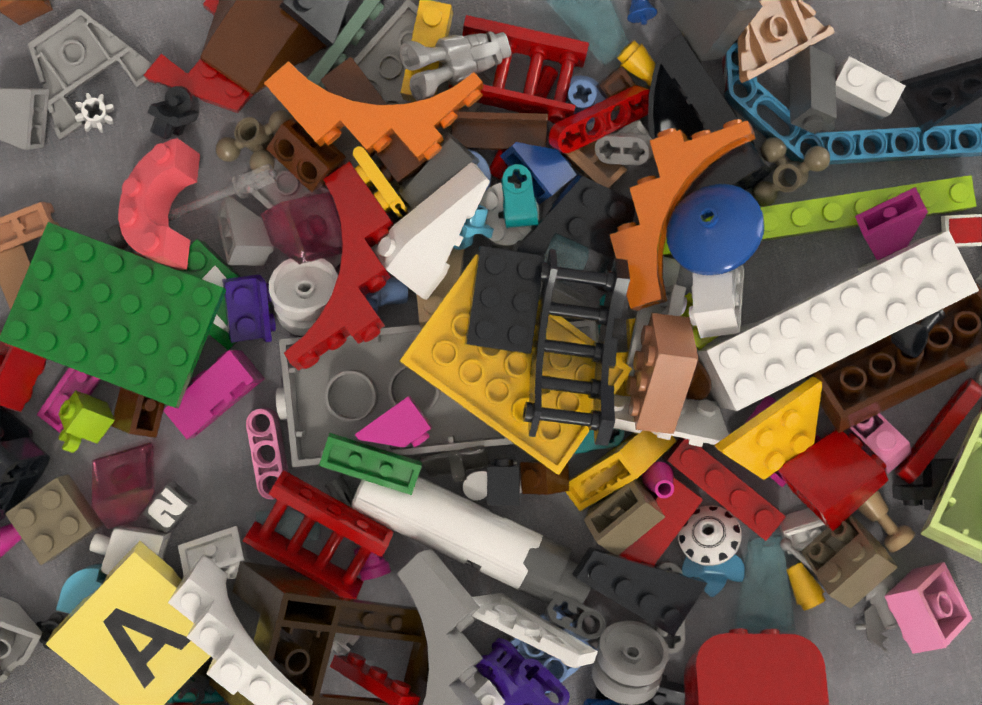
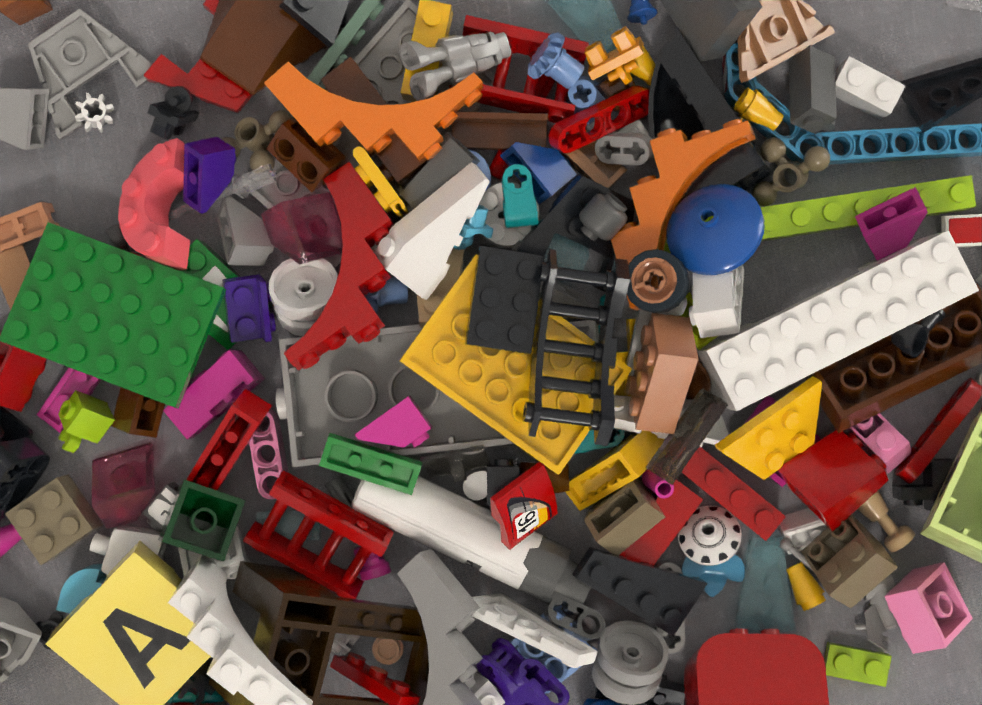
none -> dark green slope [158,480,246,562]
none -> dark purple slope [183,137,236,214]
none -> red brick [186,388,272,491]
none -> light nougat plate [372,638,404,665]
none -> red slope [490,461,558,550]
none -> medium blue gear [527,32,584,89]
none -> dark grey head [579,192,627,241]
none -> light orange hips [585,26,644,84]
none -> wheel [627,249,689,313]
none -> clear smoke plate [645,388,728,485]
none -> yellow cone [734,88,784,131]
none -> lime plate [824,642,892,687]

